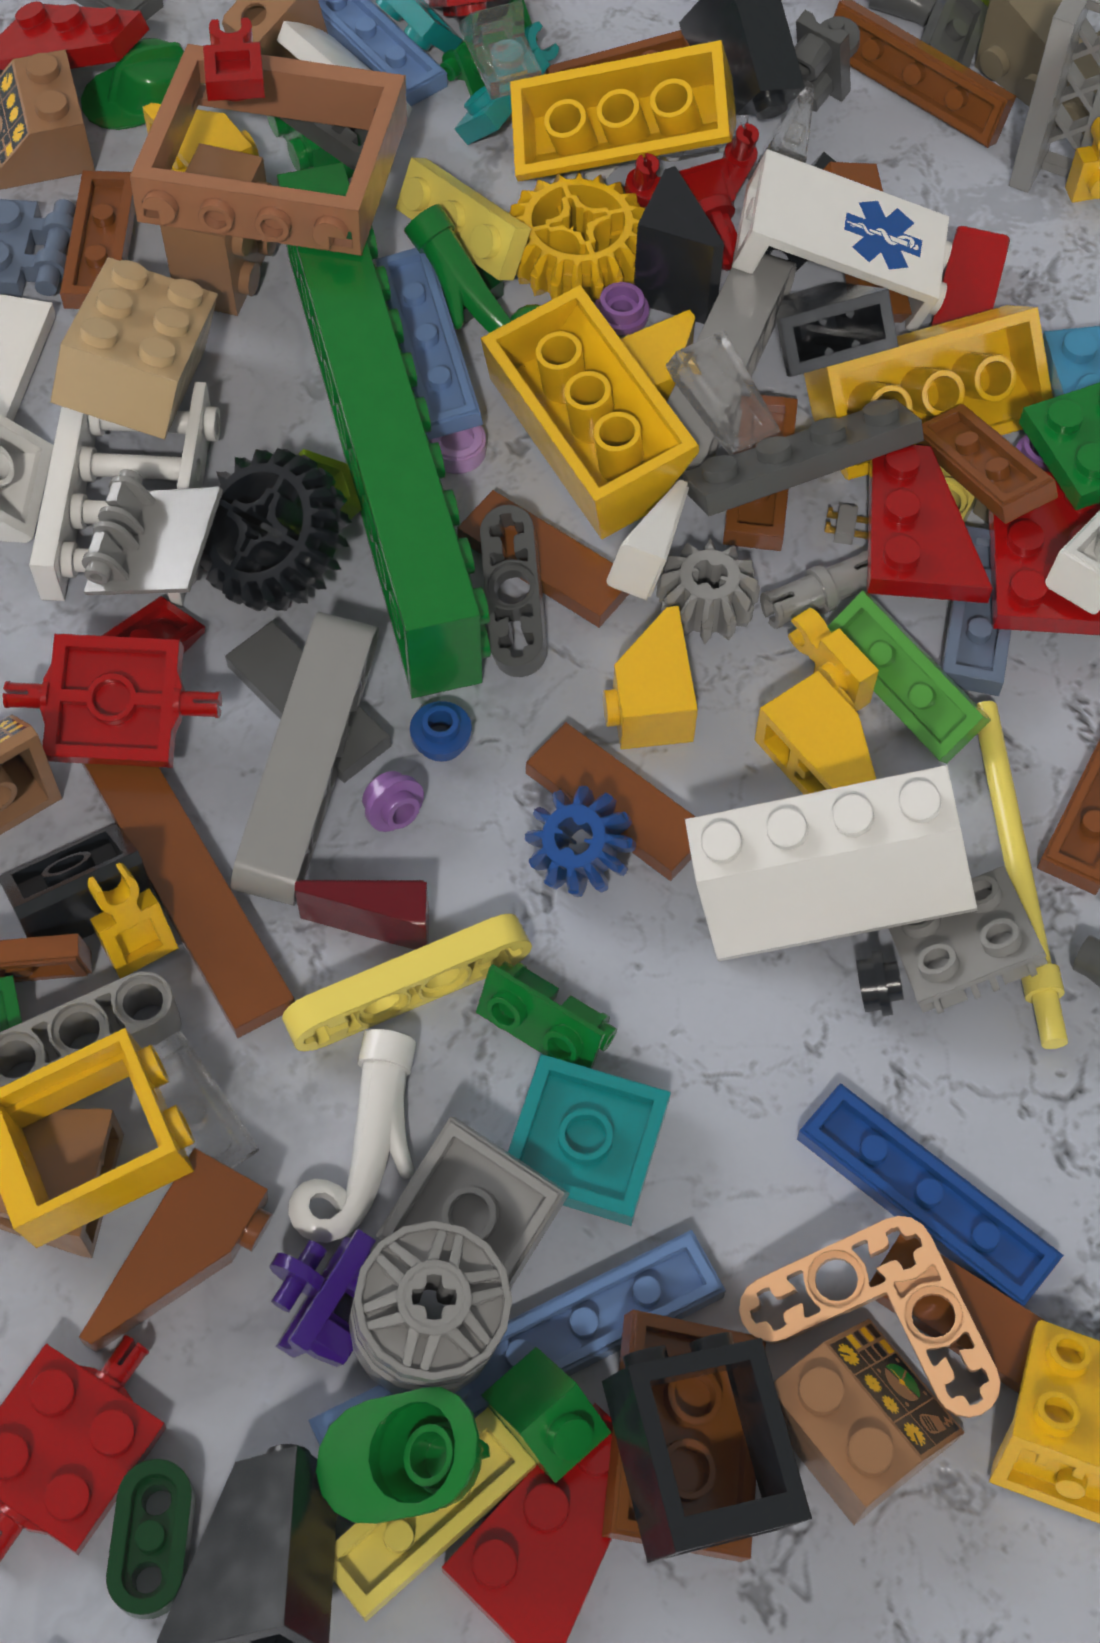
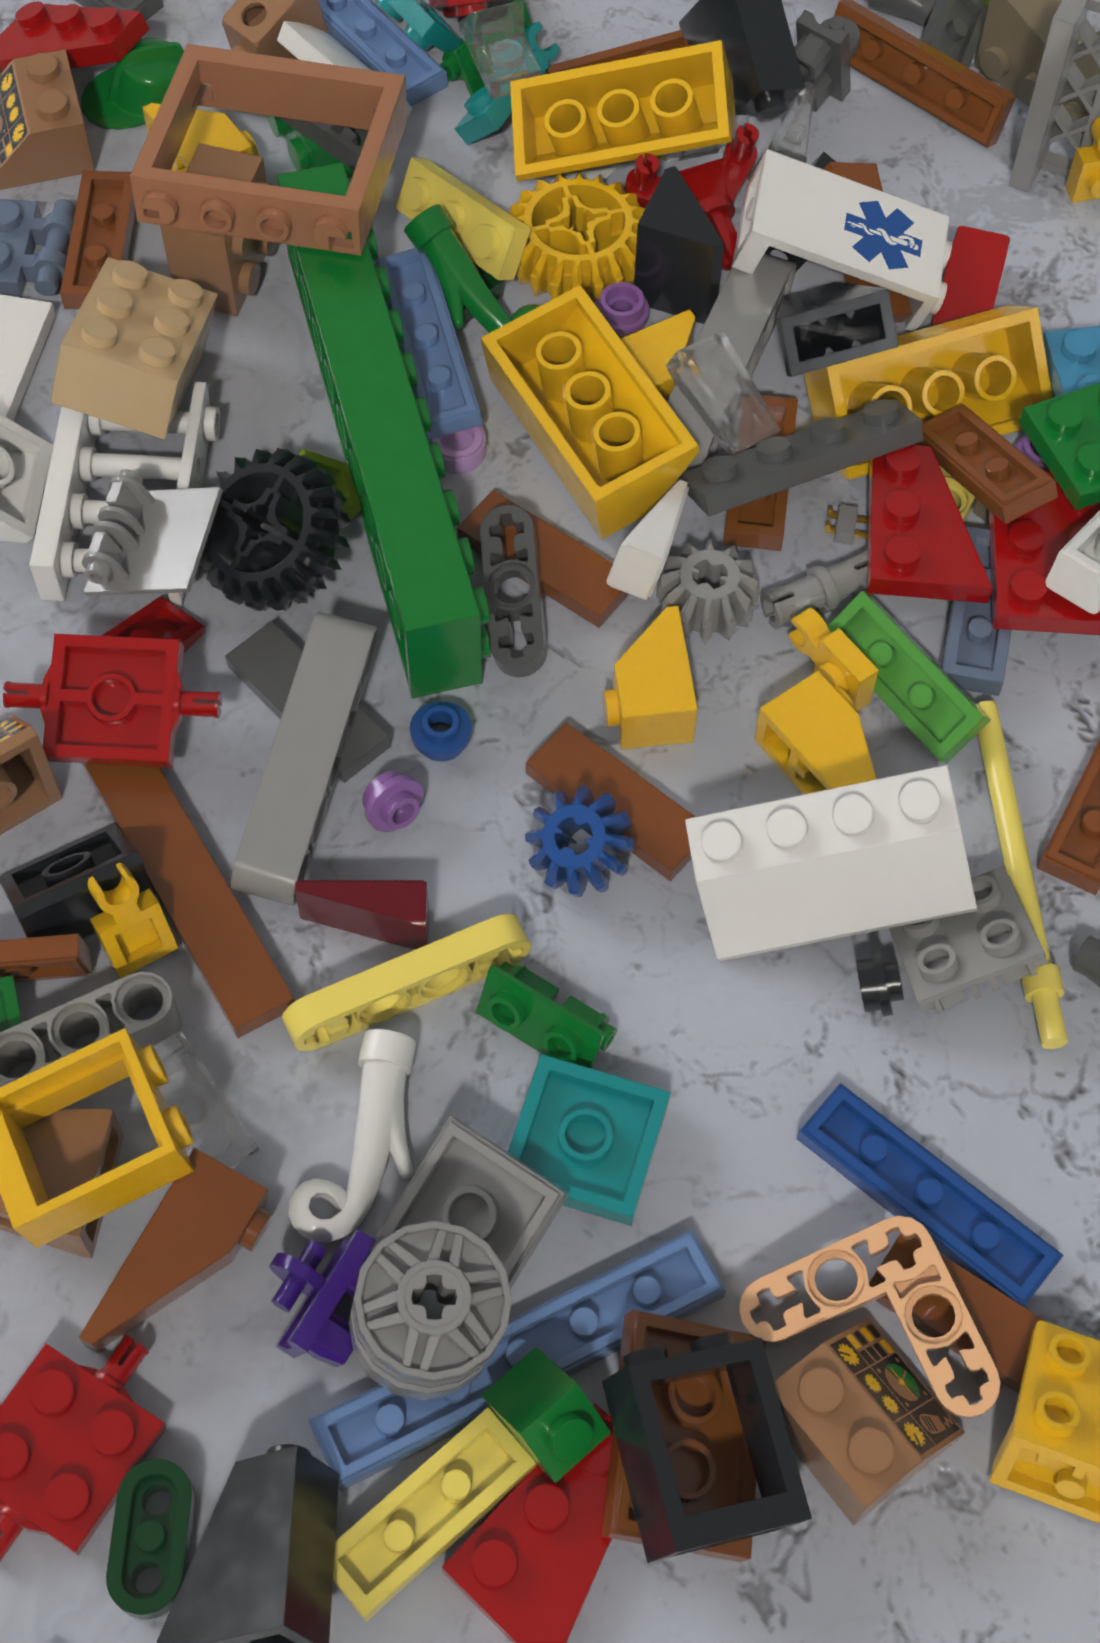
red plate [203,17,265,101] -> none
green piece [316,1387,490,1524] -> none

